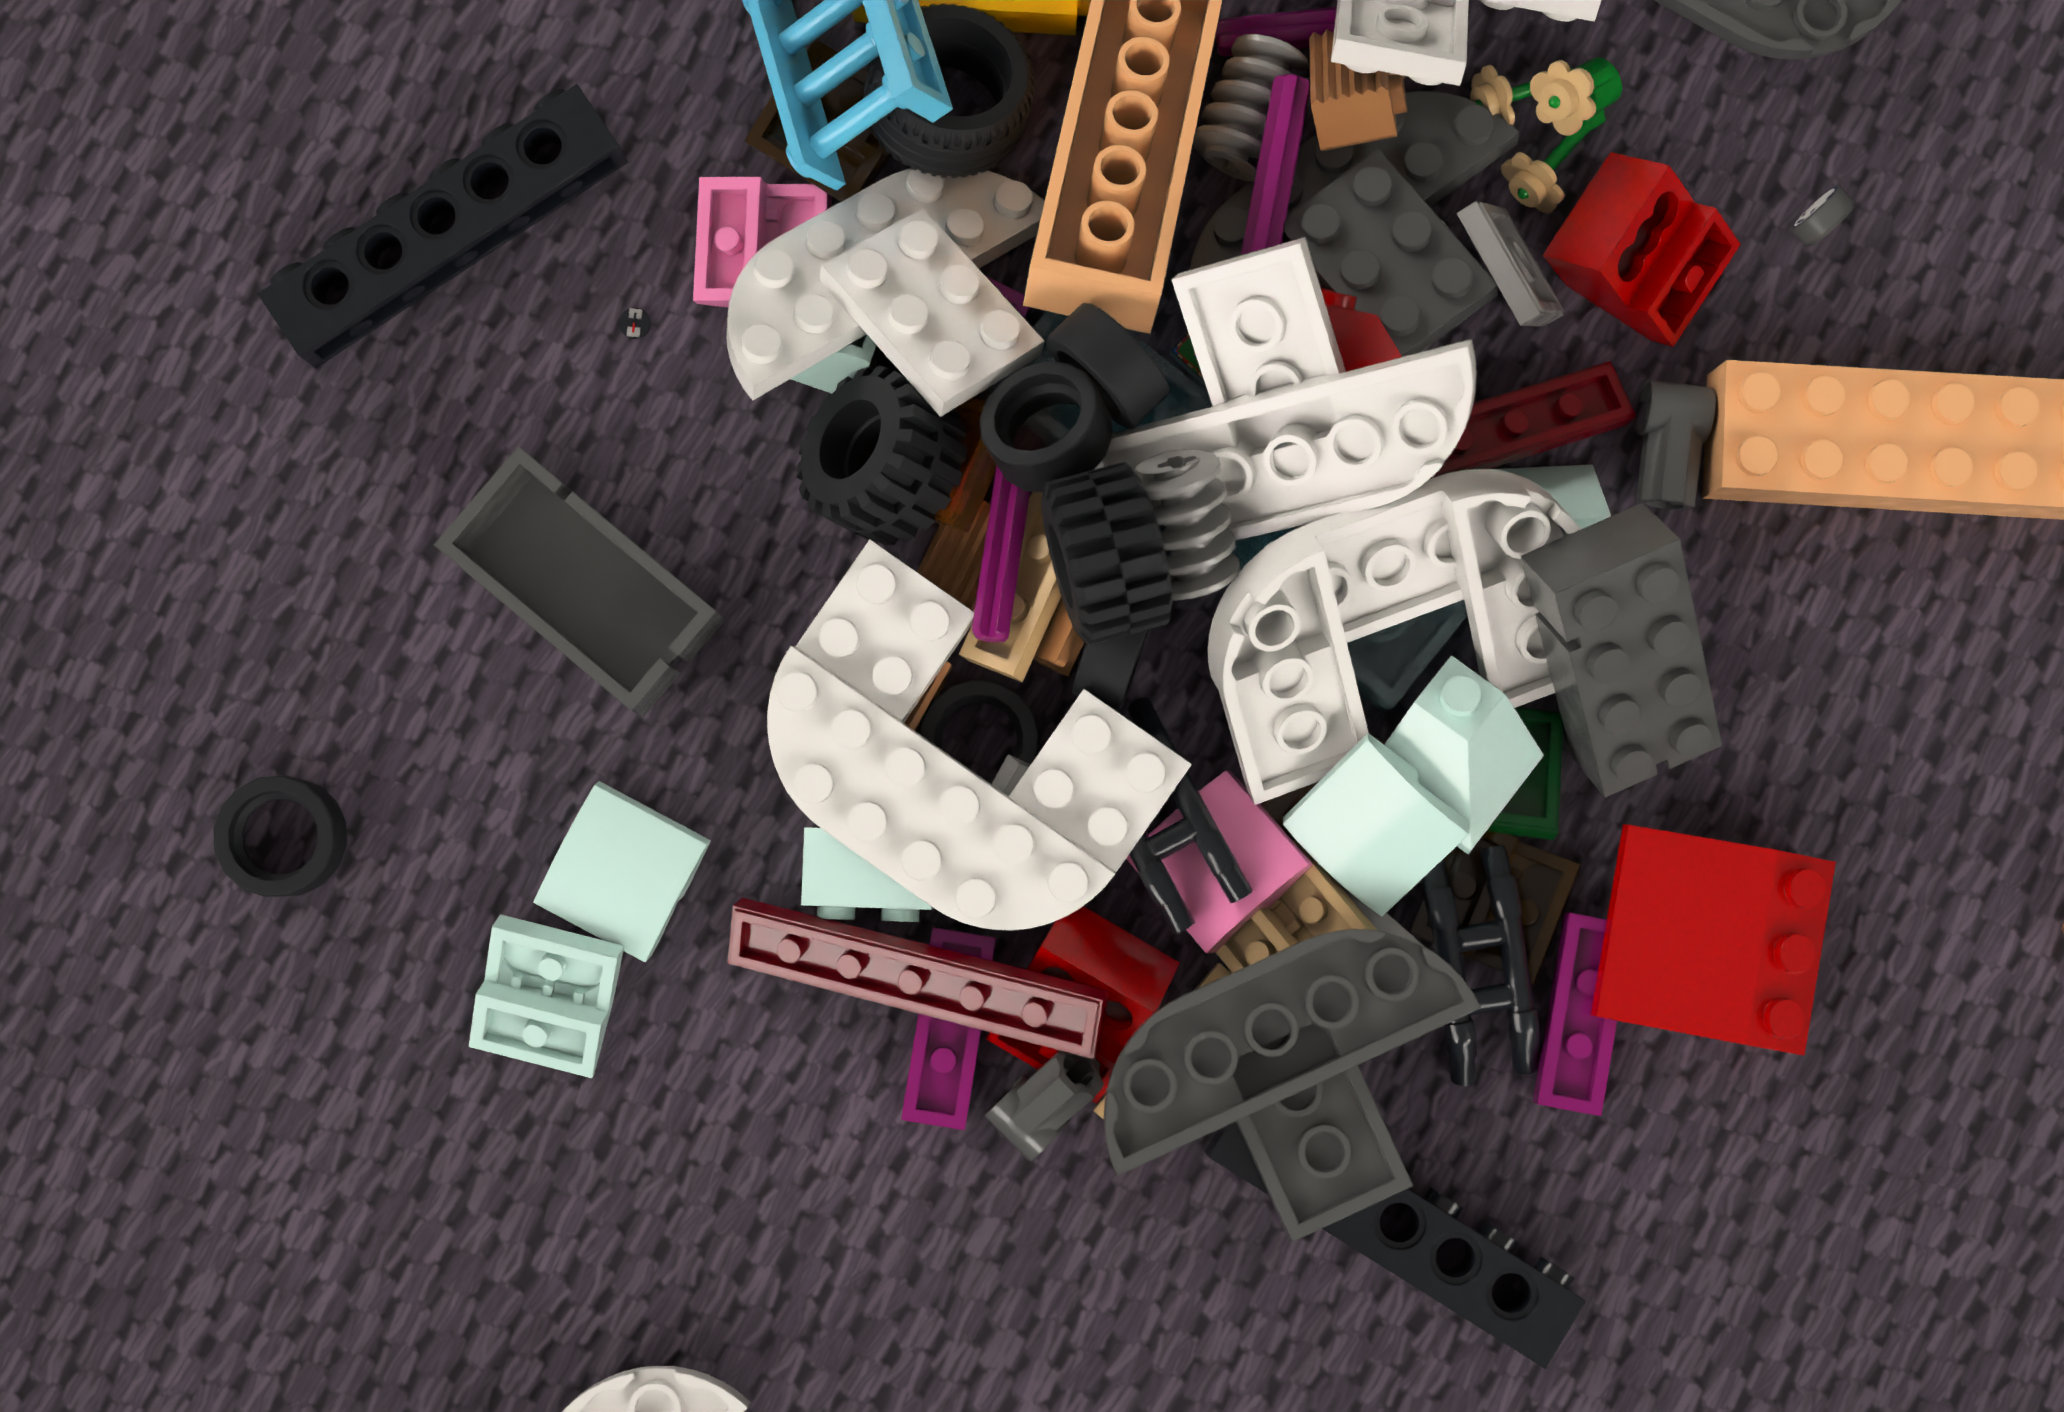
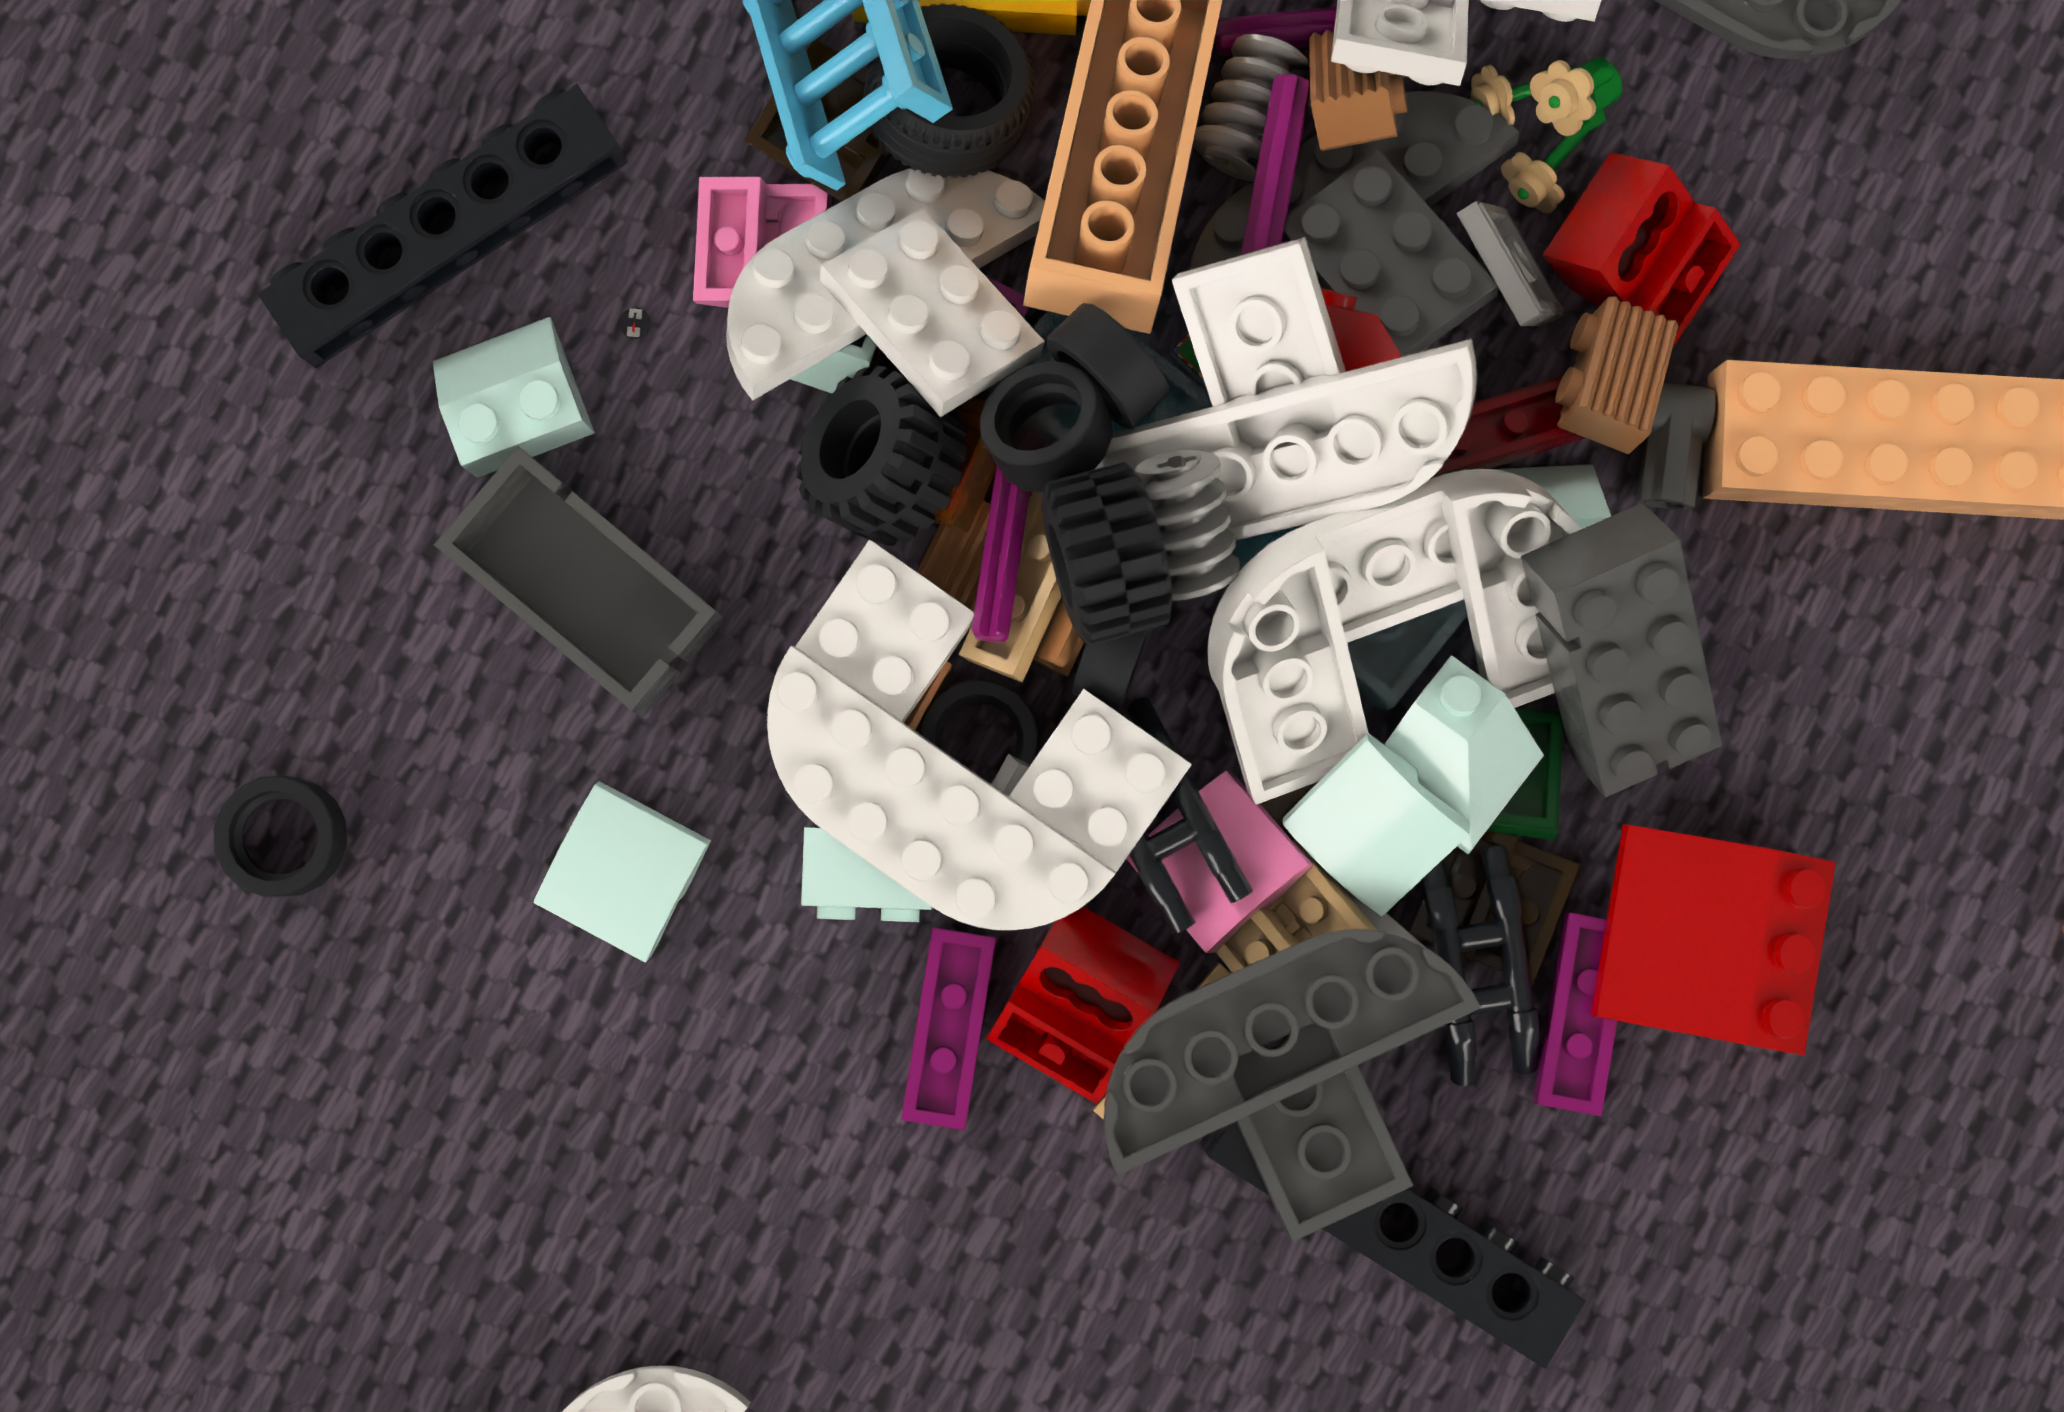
light aqua slope [469,914,624,1078] -> none
tile [728,897,1109,1059] -> none
dark grey piece [984,1050,1105,1162] -> none
dark grey tile [1790,184,1854,246] -> none
none -> light aqua slope [433,317,594,478]
none -> medium nougat brick [1555,297,1678,454]

